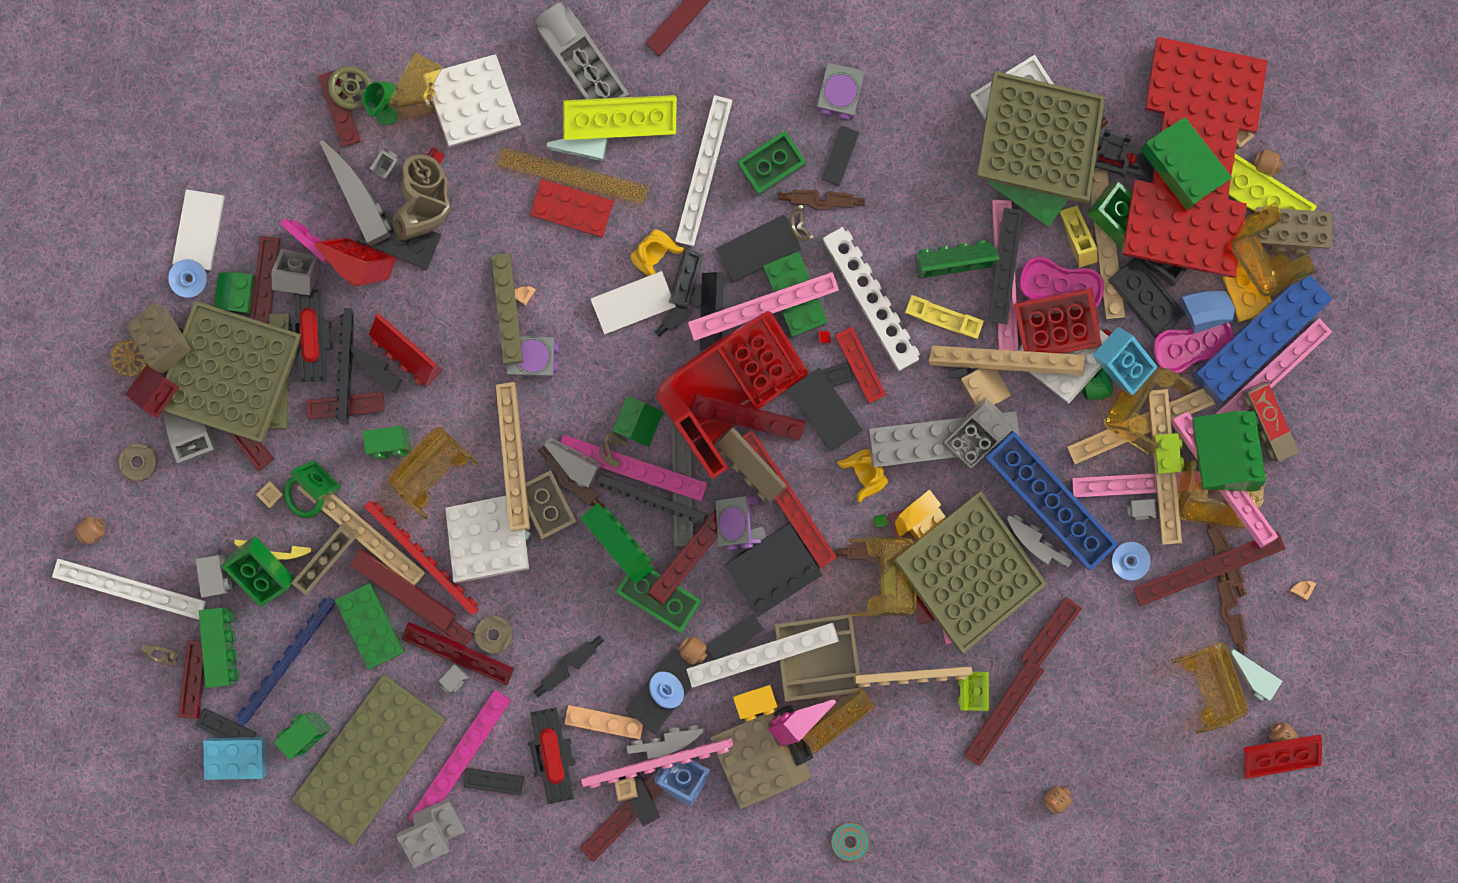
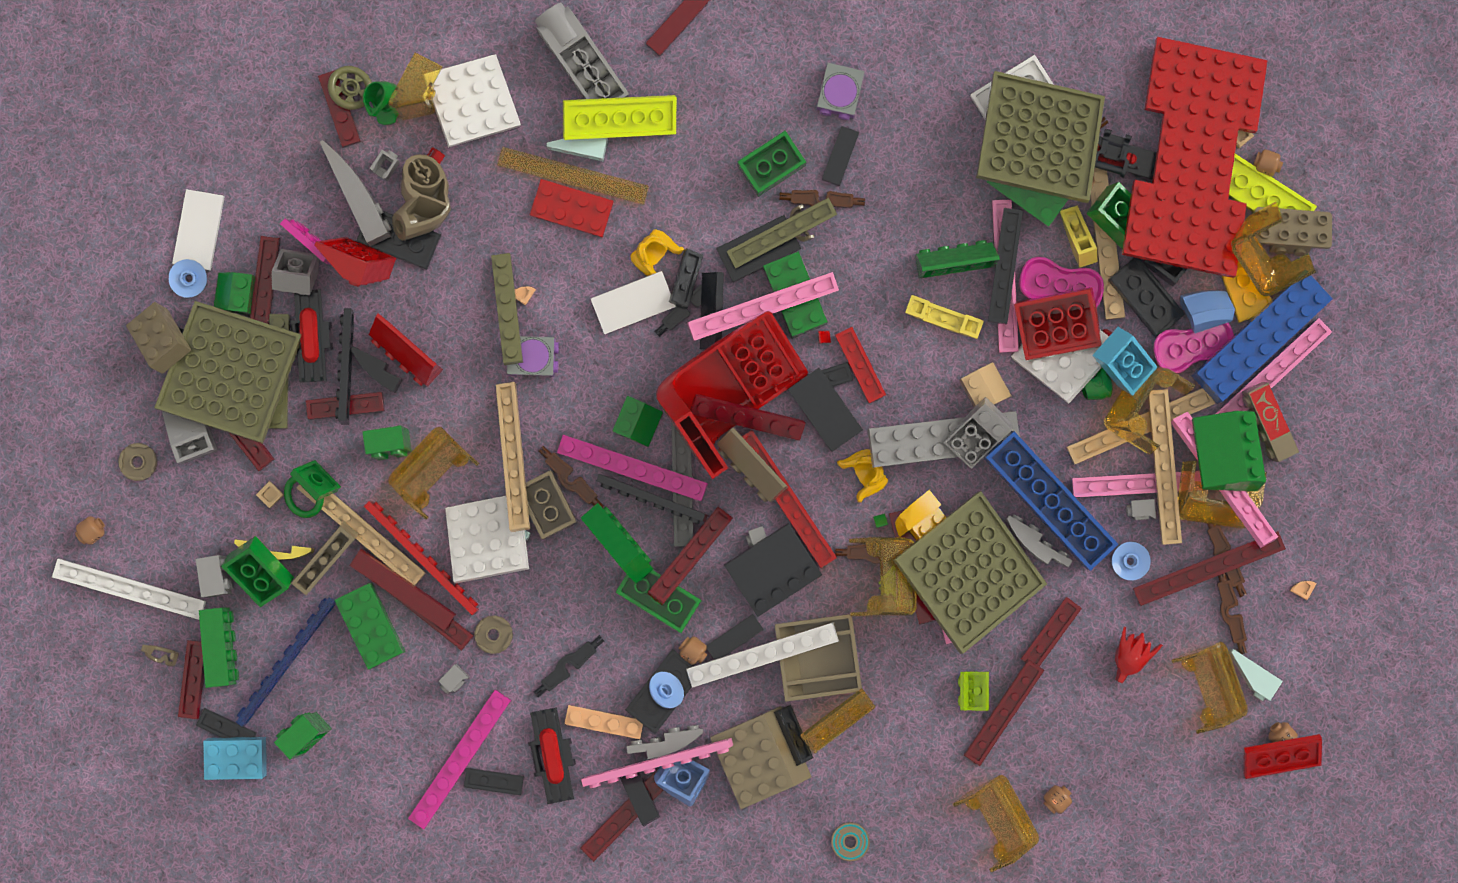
clear yellow wheel [110,340,146,376] -> none
dark red panel [125,363,179,418] -> none
olive plate [292,674,446,845] -> none
light grey bracket [397,798,465,868] -> none
dark red tile [402,622,514,686] -> none
light grey slope [544,438,602,487] -> none
dark tan helmet [600,433,627,468] -> none
tan tile [614,777,638,802] -> none
white plate [675,95,733,247] -> none
panel [715,496,761,551] -> none
yellow slope [733,685,777,722] -> none
slope [768,699,836,746] -> none
white brick [822,227,920,372] -> none
tan plate [853,667,972,687] -> none
tan plate [929,346,1086,375] -> none
black tile [947,368,969,379] -> none
green slope [1140,117,1232,210] -> none
lime bracket [1154,433,1184,474] -> none
none -> olive plate [727,198,837,268]
none -> clear yellow windscreen [953,775,1039,872]
none -> red piece [1115,627,1163,684]

